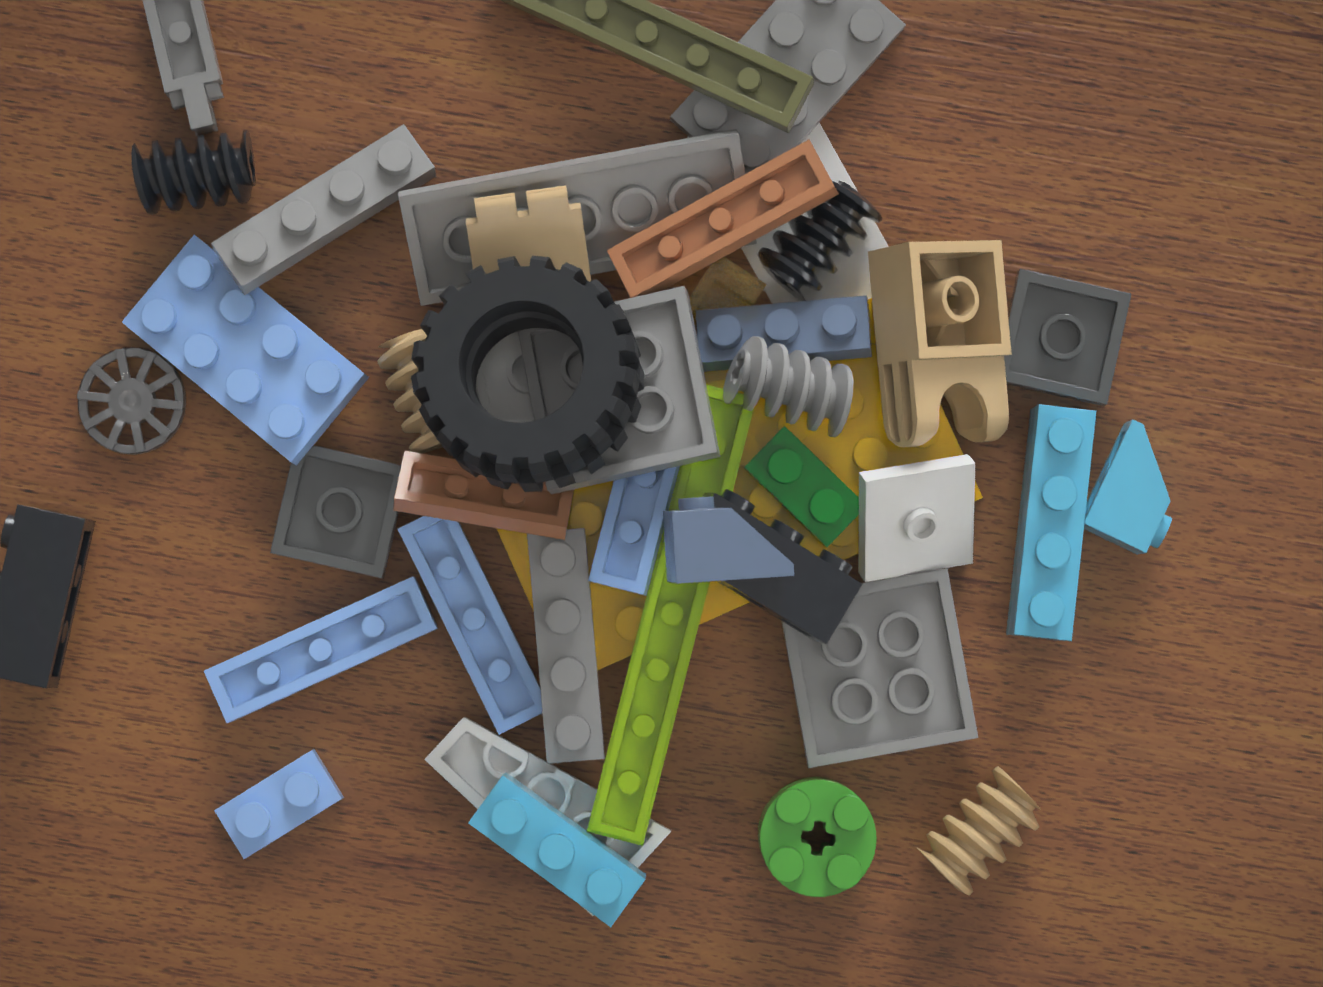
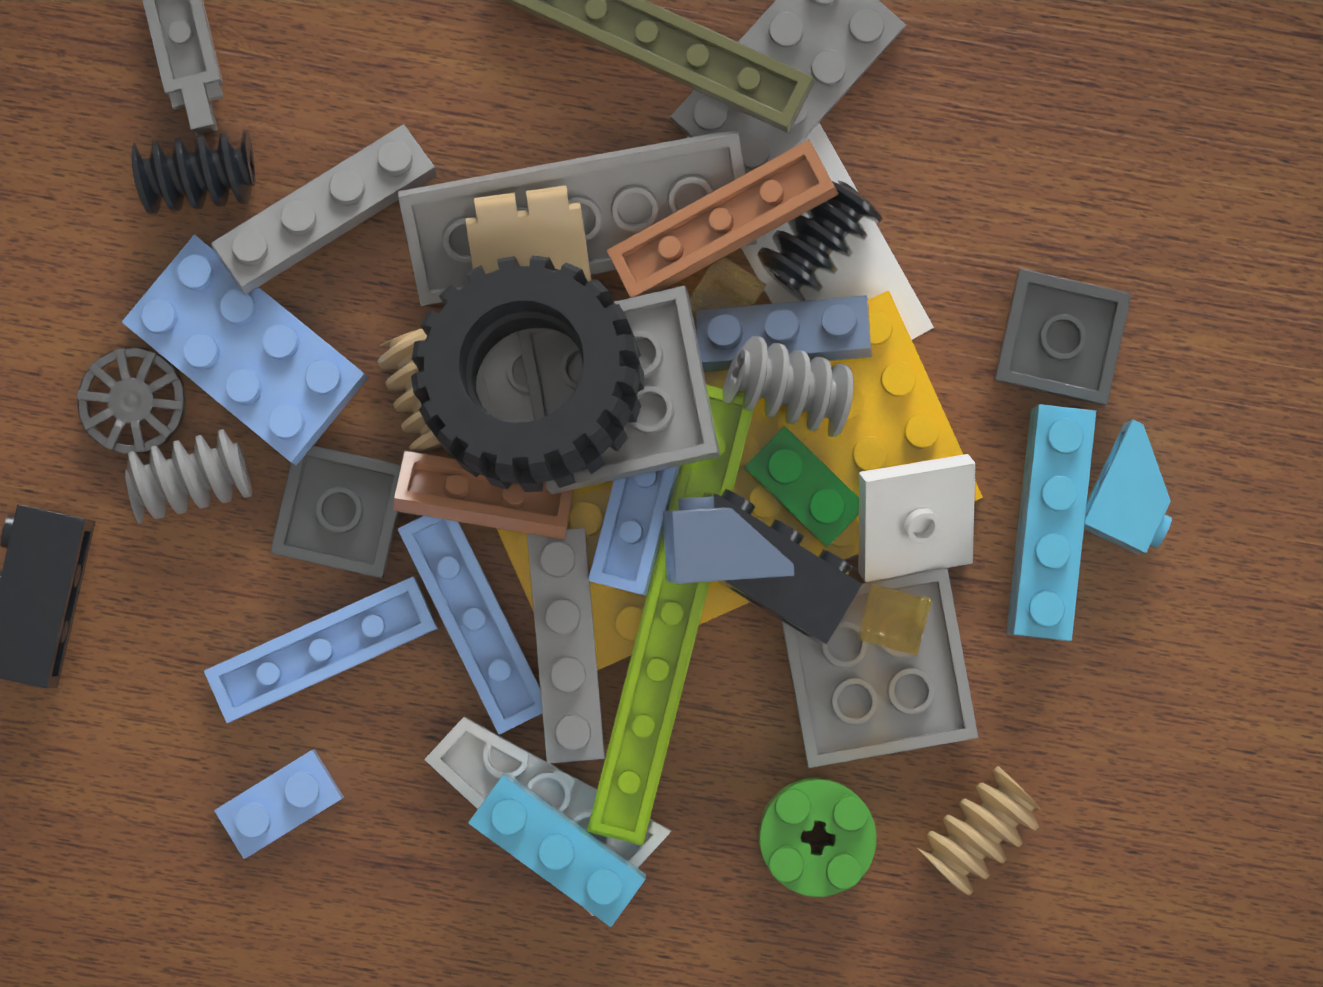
tan brick [868,240,1012,447] -> none
none -> light grey piece [125,429,252,524]
none -> clear yellow panel [856,584,932,655]

